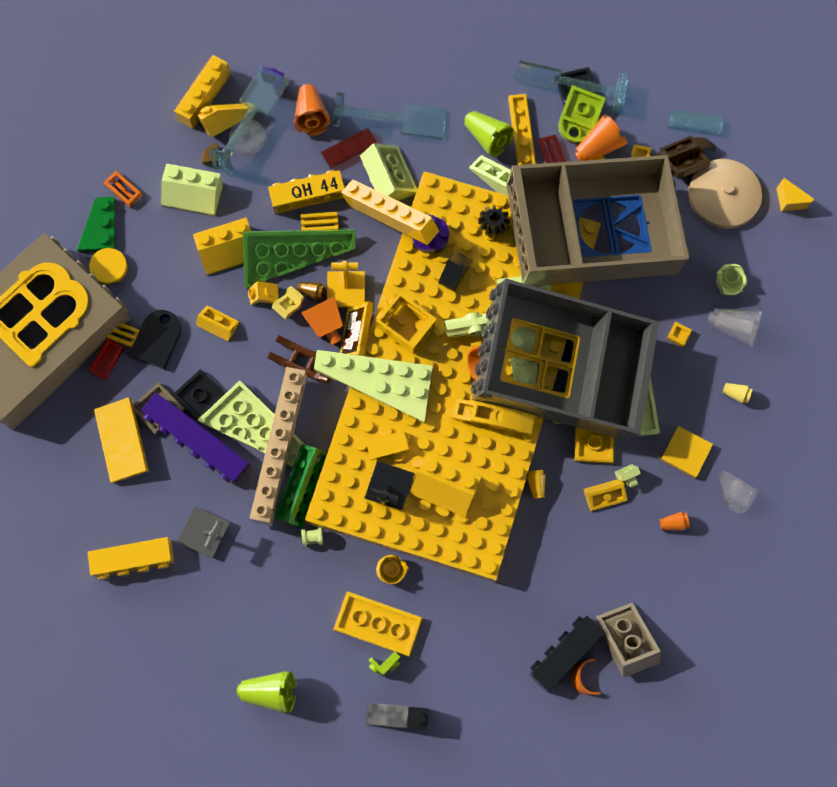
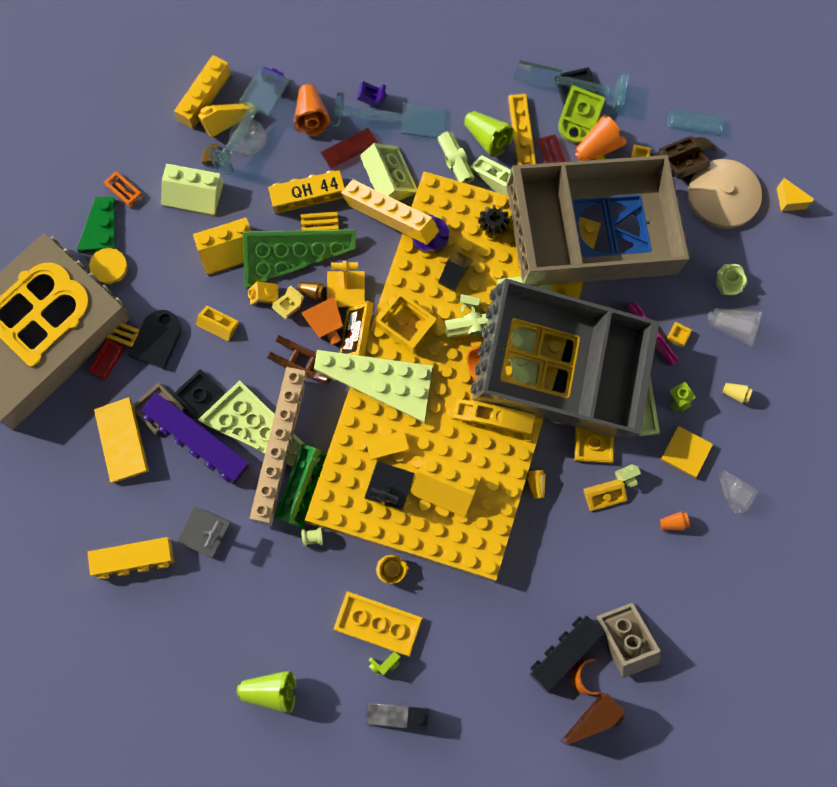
none -> dark purple bracket [357,81,387,107]
none -> yellowish green piece [438,131,474,184]
none -> yellowish green tile [460,294,480,313]
none -> reddish brown slope [560,693,626,745]
none -> dark pink axle [627,302,679,366]
none -> lime bracket [669,382,696,412]

